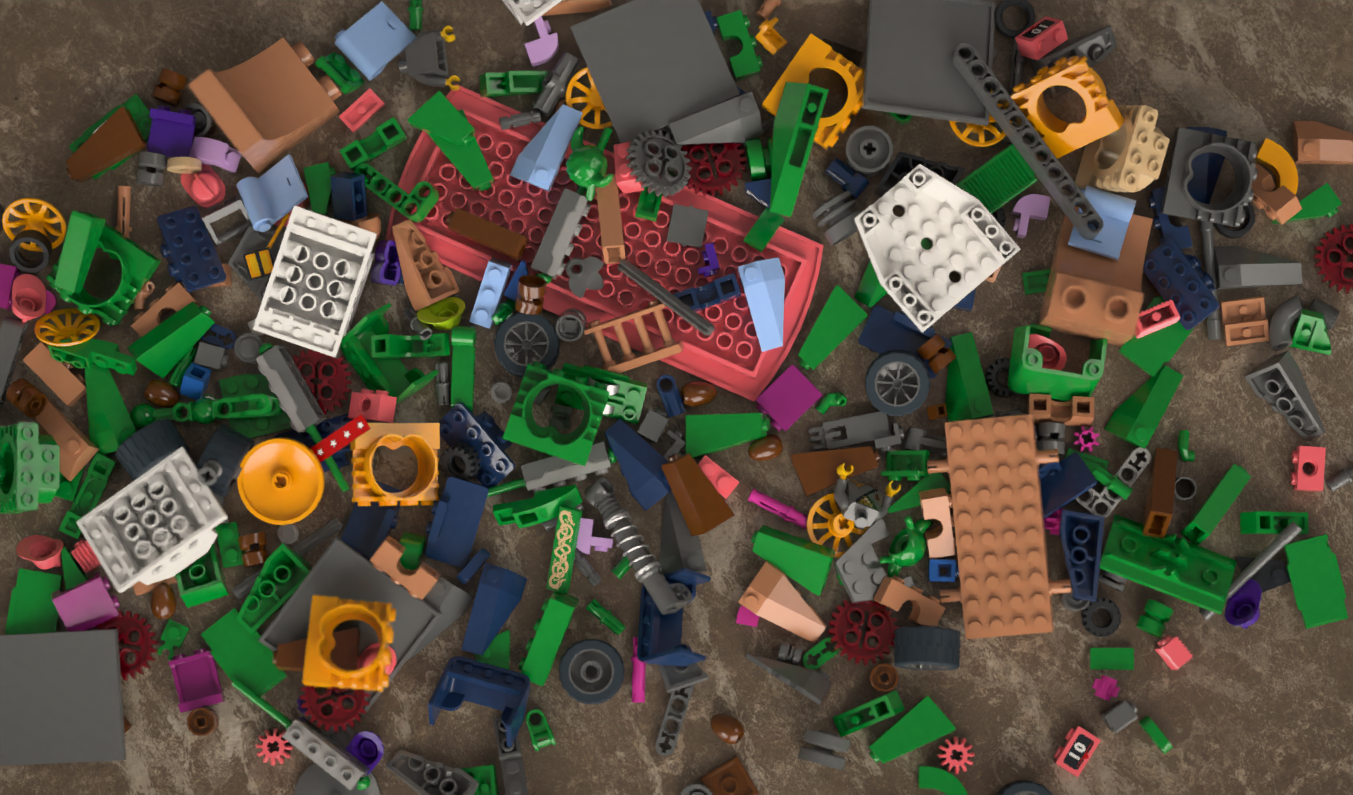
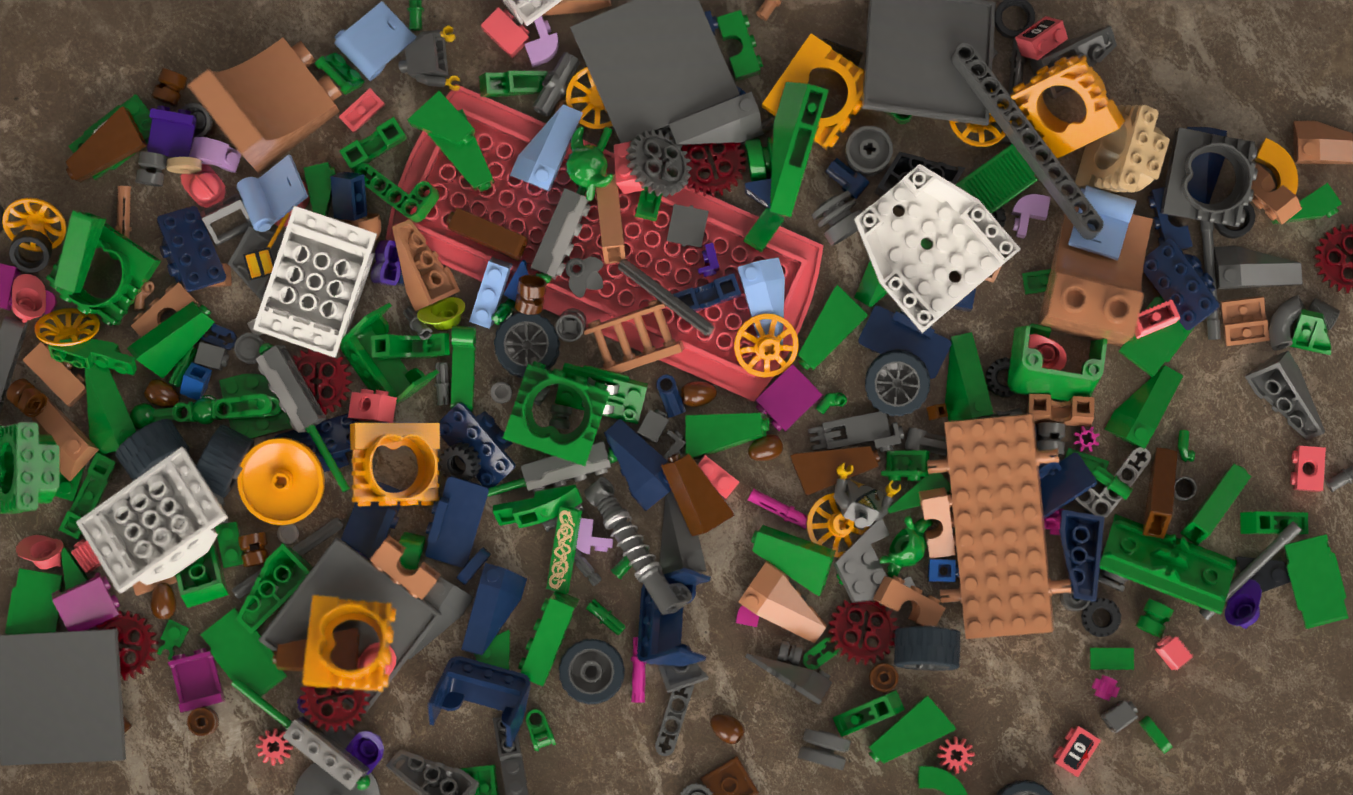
dark grey bush [198,459,223,486] -> none
red sticker [310,414,371,463] -> none
dark grey axle [499,110,541,130] -> none
light orange bracket [755,17,788,55] -> none
reddish brown wheel [916,334,957,374] -> none
none -> coral brick [481,7,530,58]
none -> light orange wheel [734,313,799,377]

